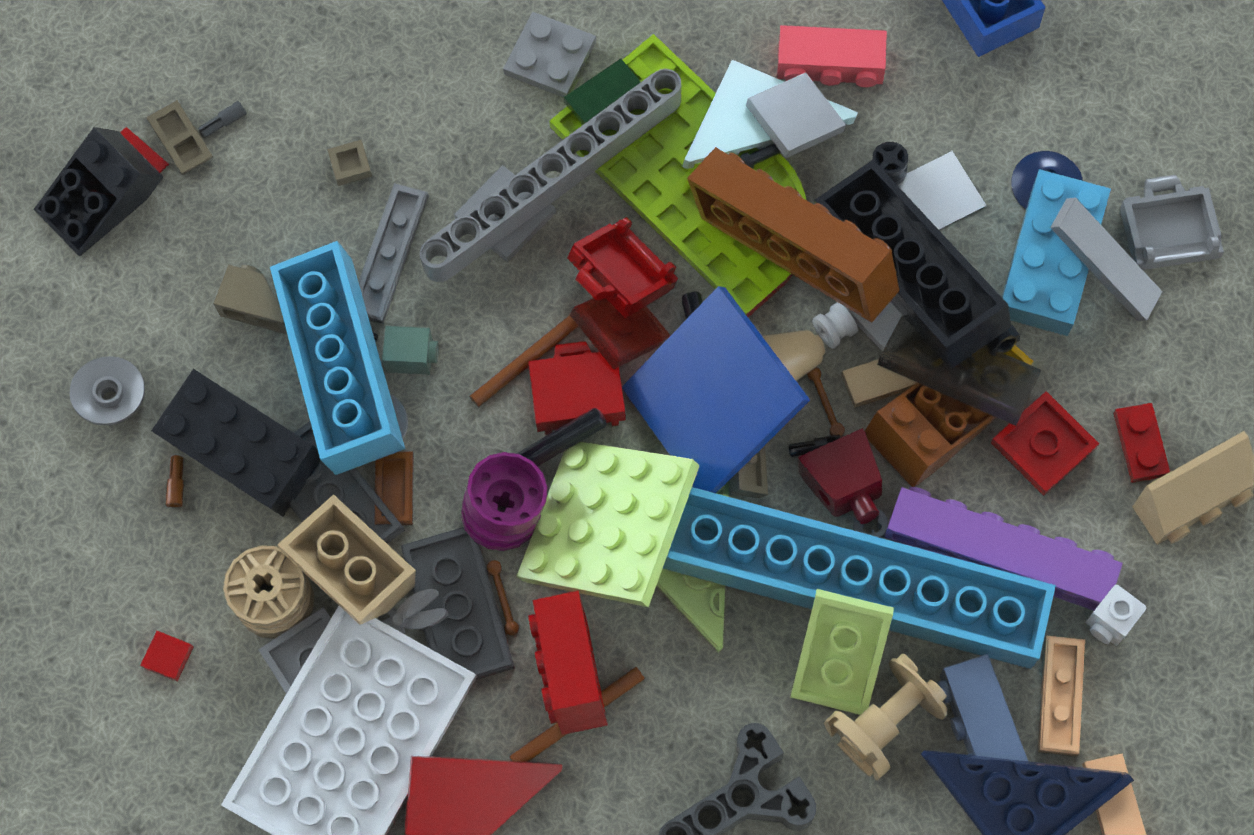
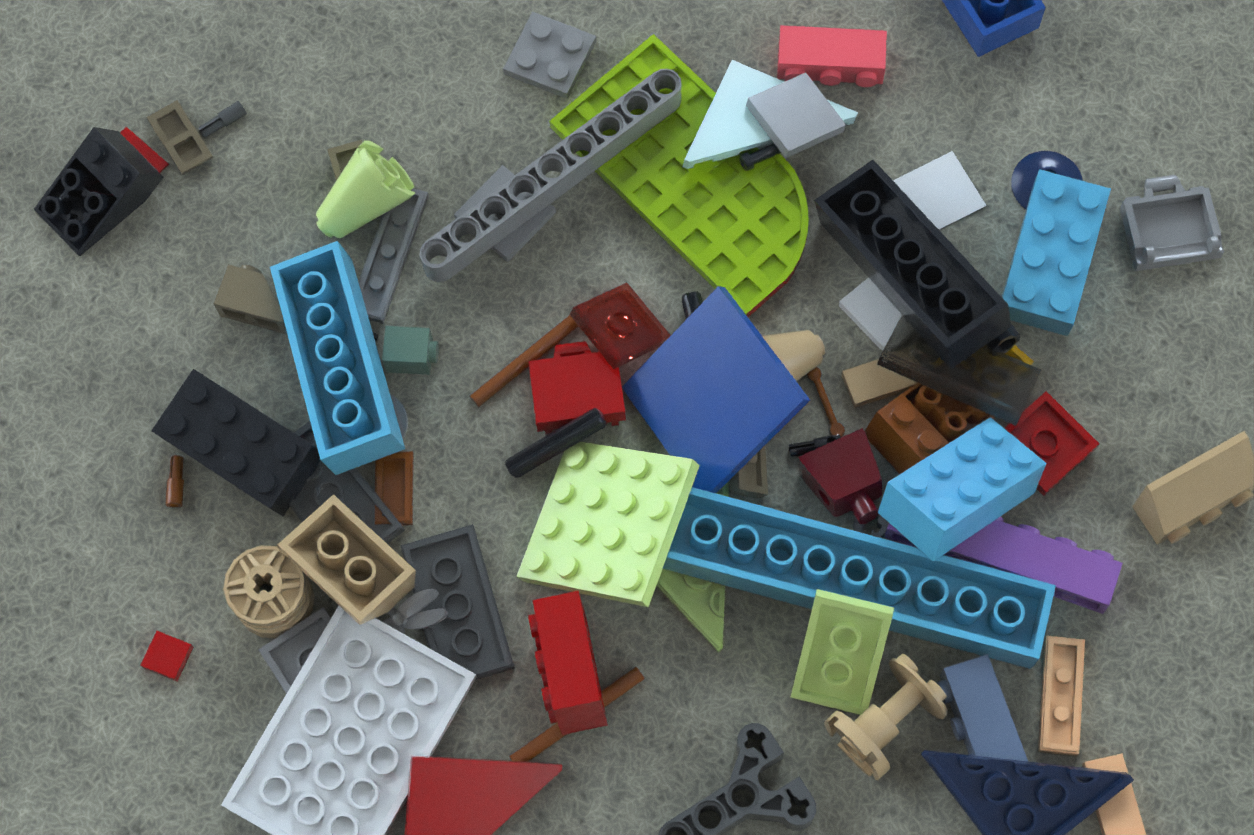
light grey dish [69,356,145,425] -> none
magenta wheel [461,452,548,551] -> none
dark orange hinge [487,560,519,635] -> none
dark green tile [564,58,641,125] -> none
red piece [567,217,678,318] -> none
dark orange brick [687,147,900,323] -> none
white wheel [812,302,858,349] -> none
black wheel [872,141,908,185] -> none
light grey tile [1050,197,1162,321] -> none
white bracket [1085,585,1146,646] -> none
red plate [1113,403,1170,483] -> none
none -> yellowish green cone [316,141,415,238]
none -> medium azure brick [878,417,1047,561]

